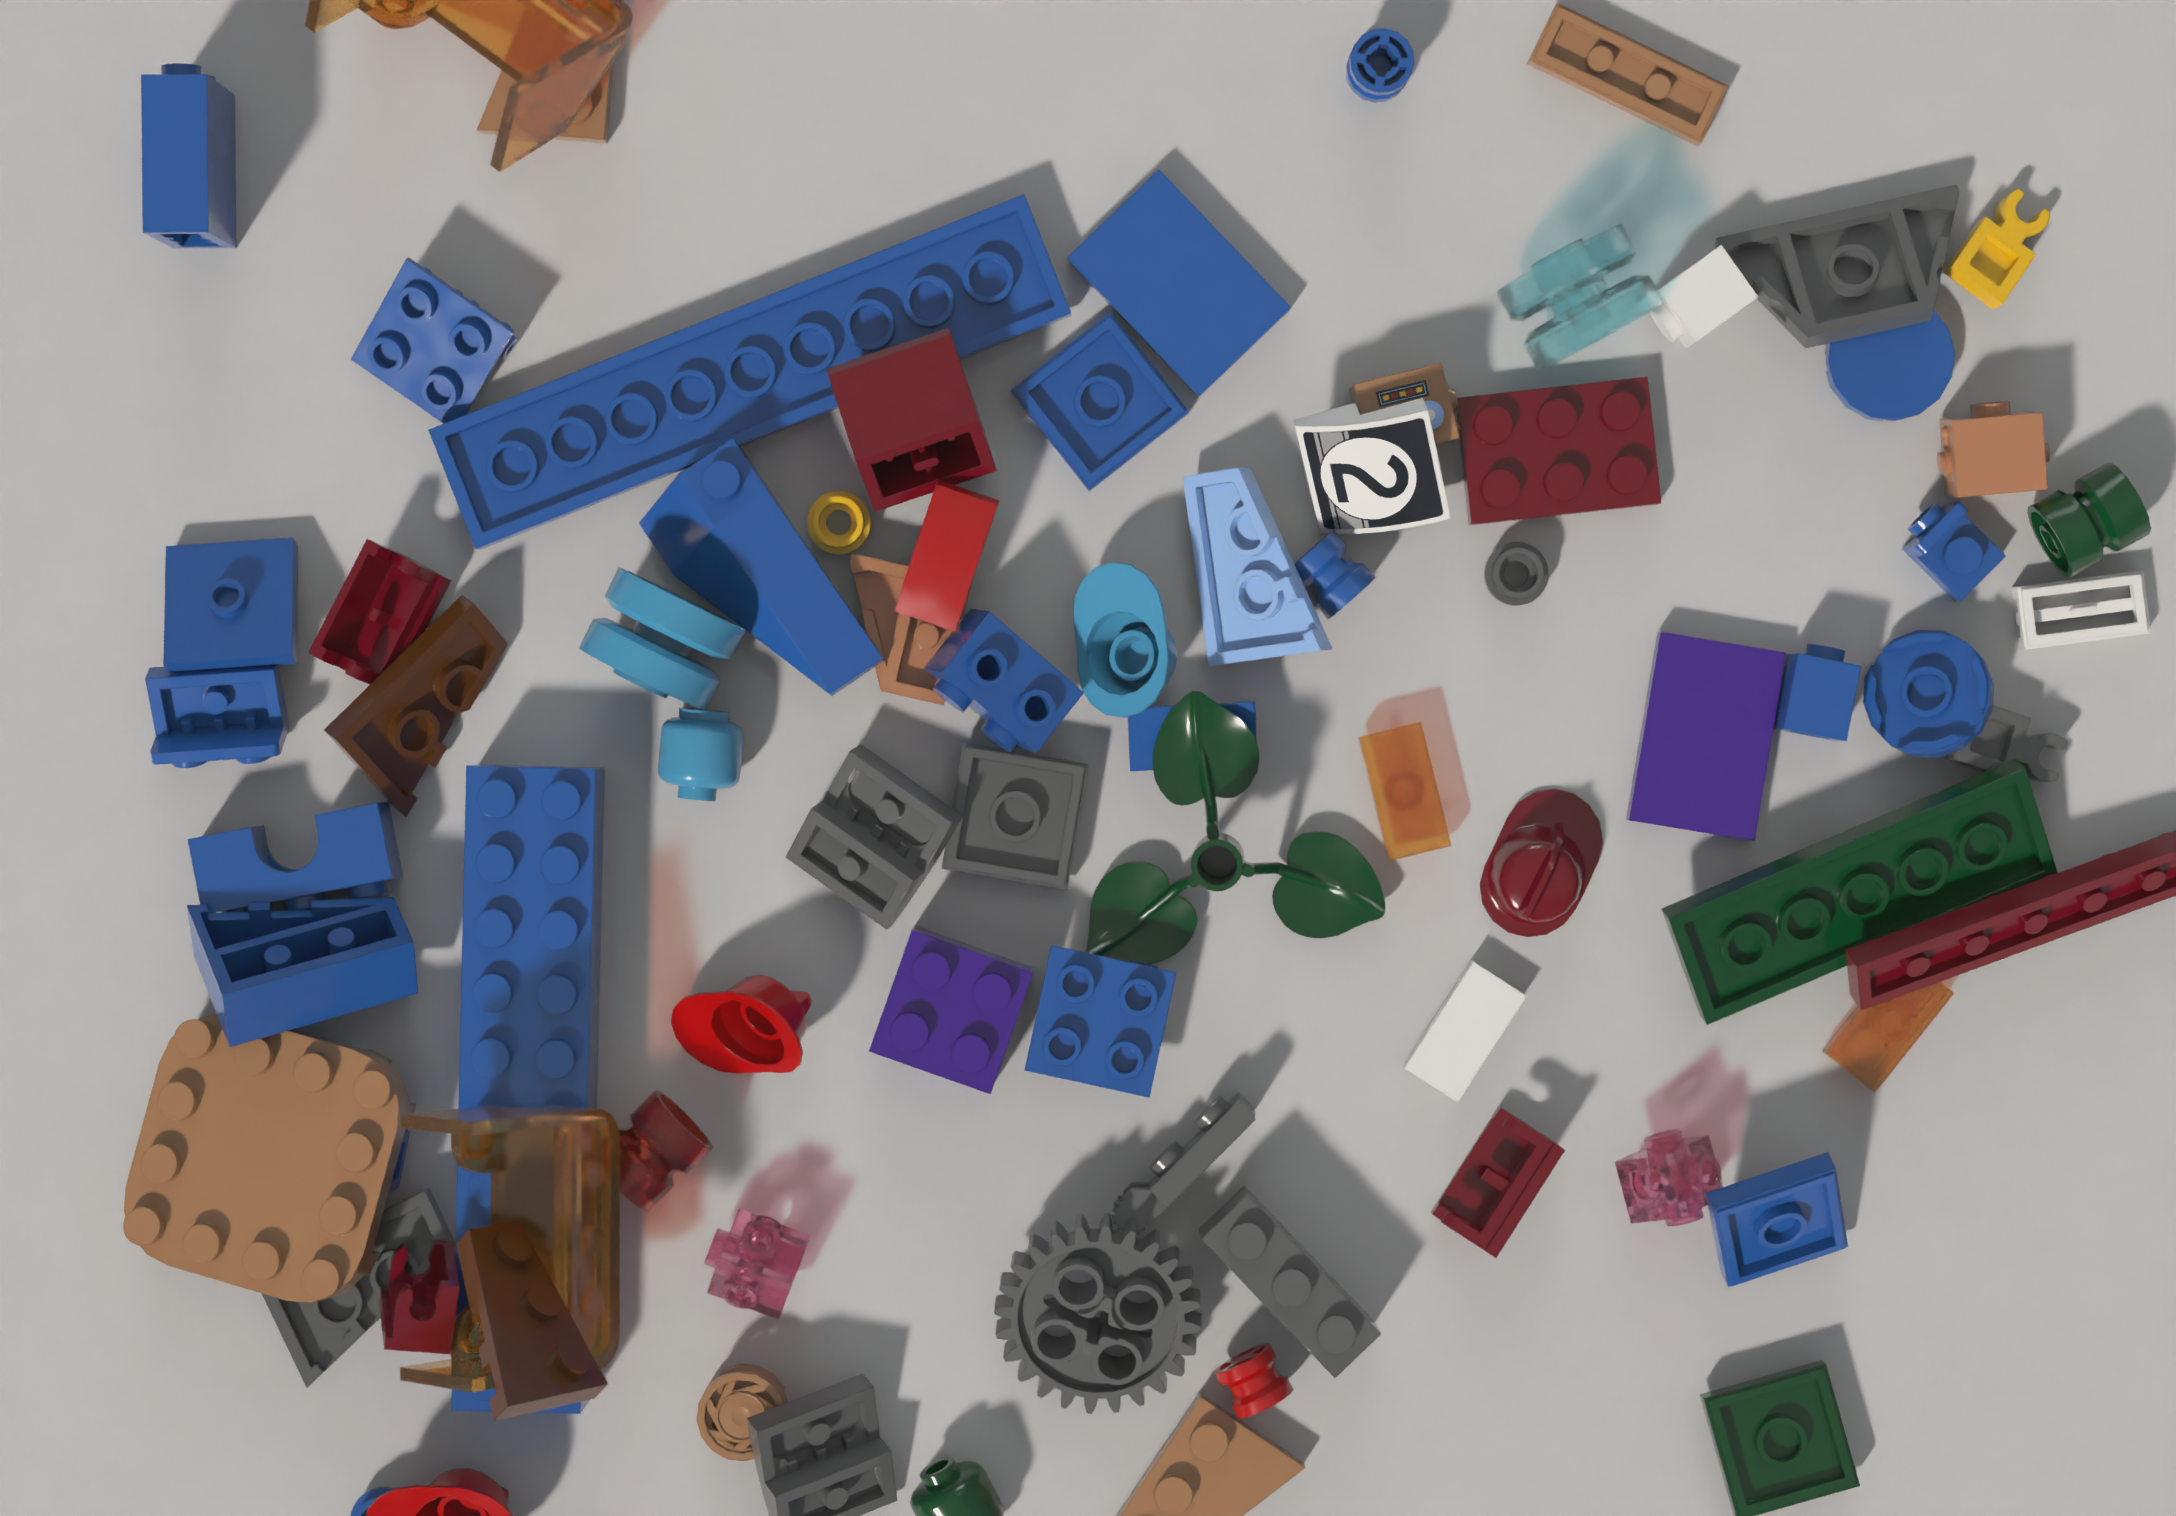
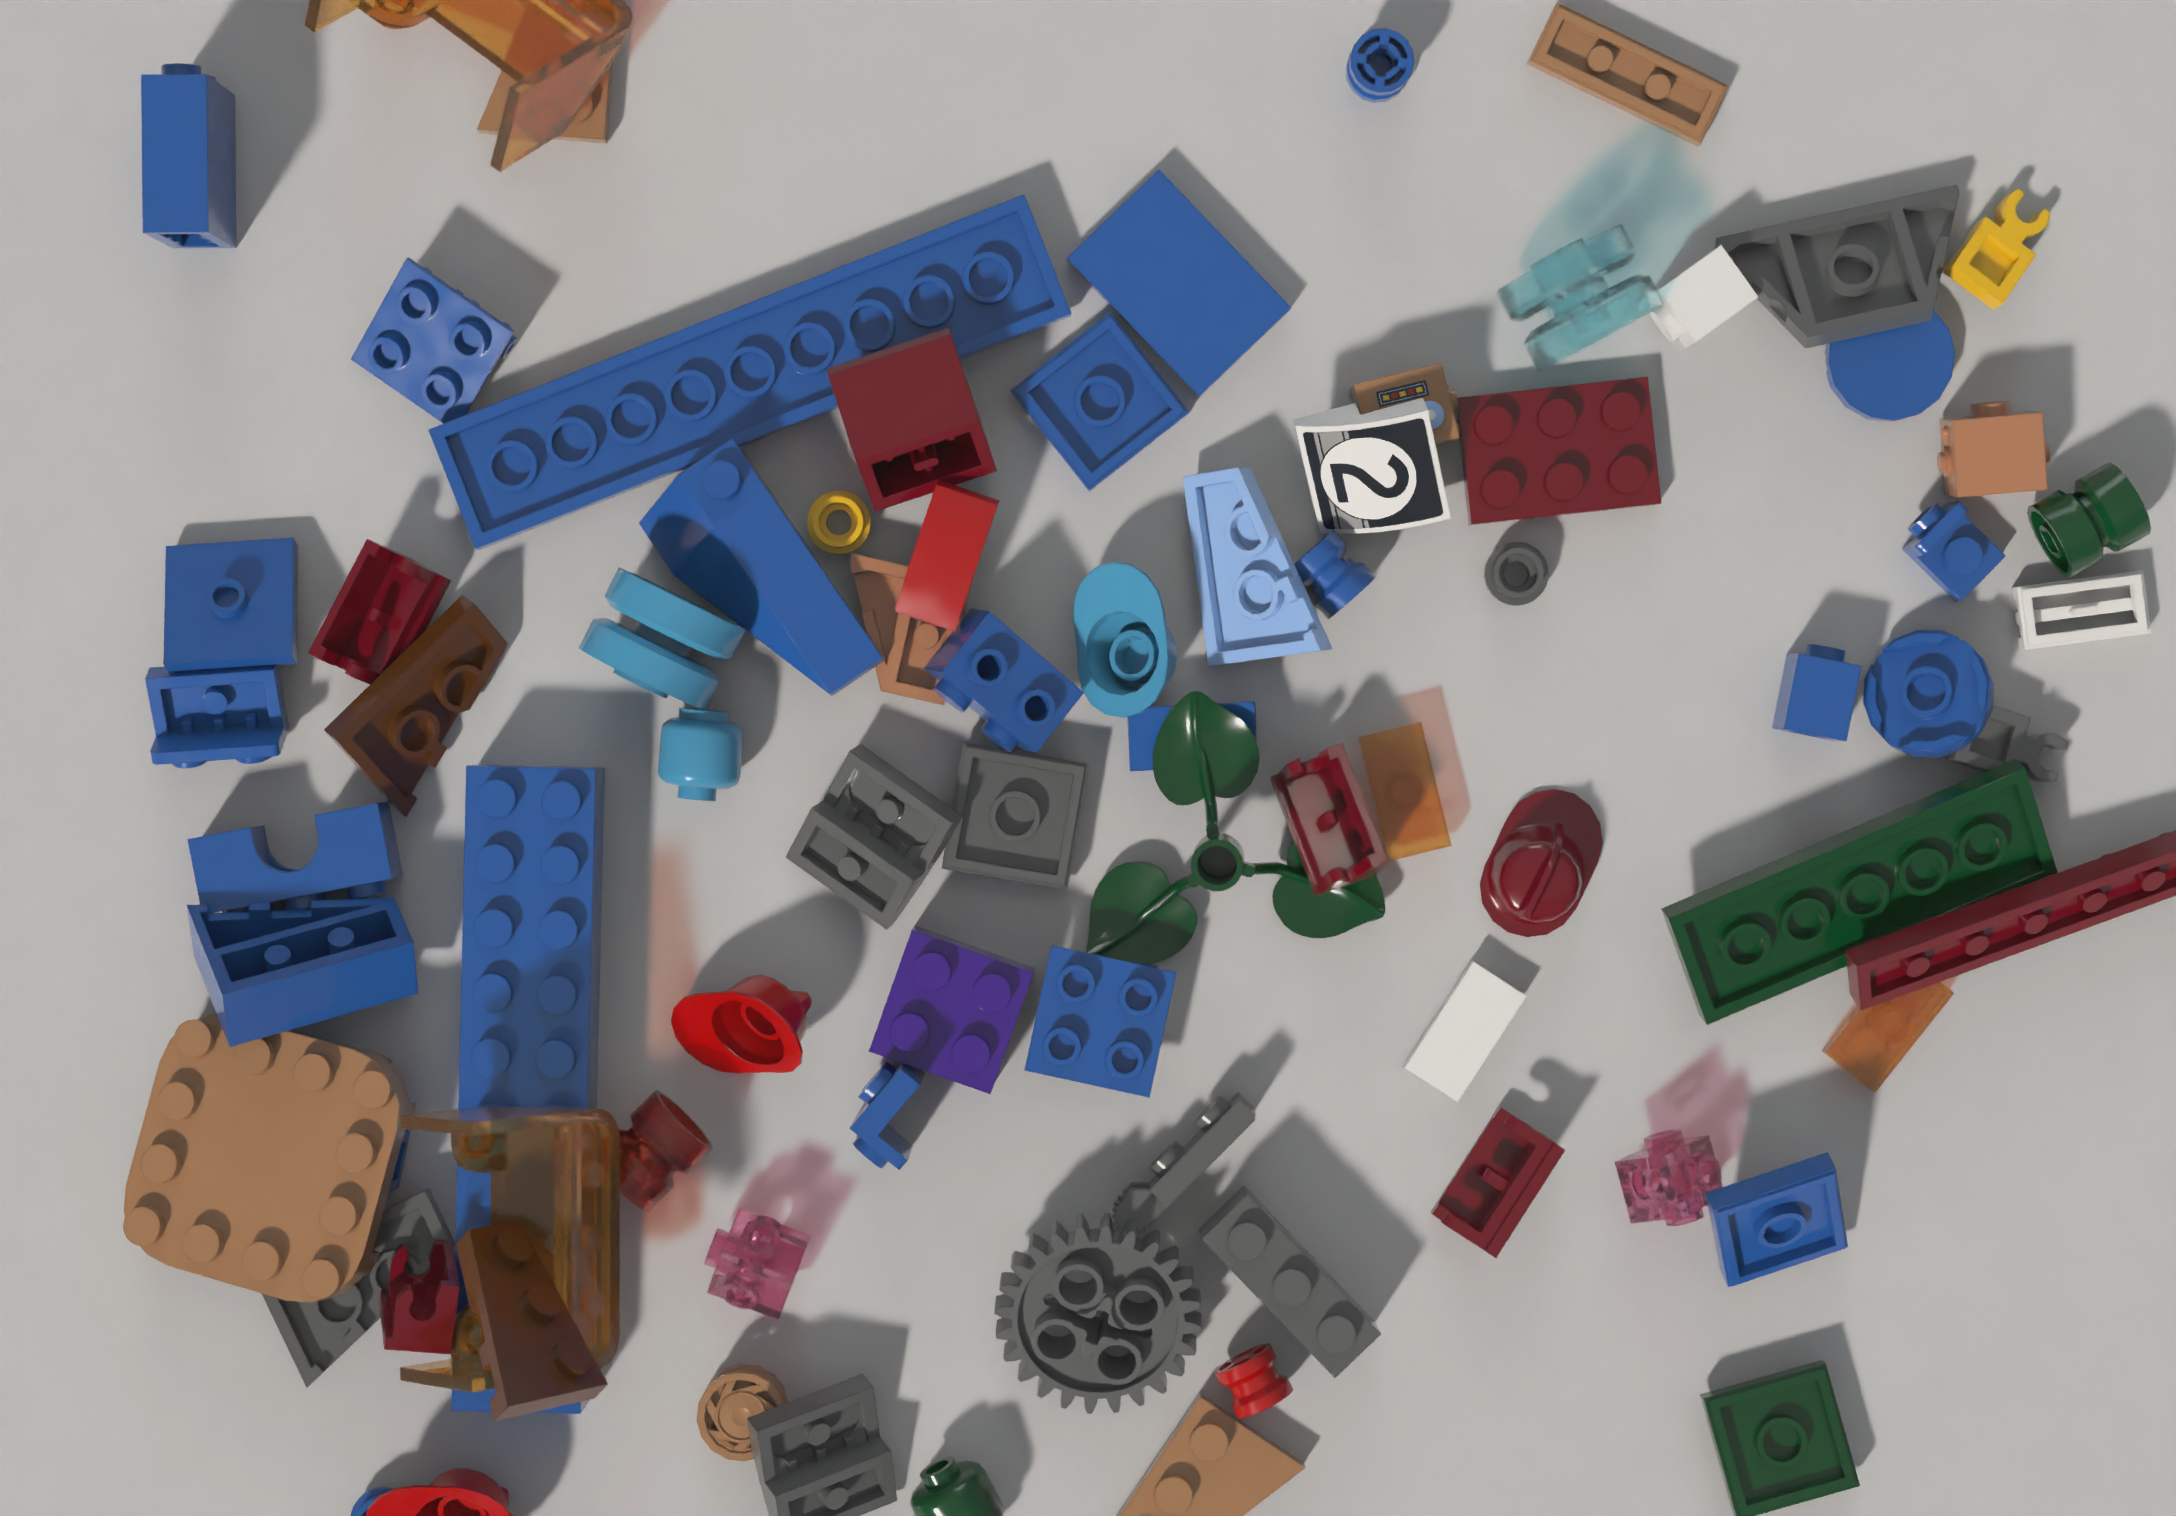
dark purple tile [1626,632,1786,841] -> none
none -> blue bracket [849,1061,925,1170]
none -> dark red hinge [1270,743,1389,896]

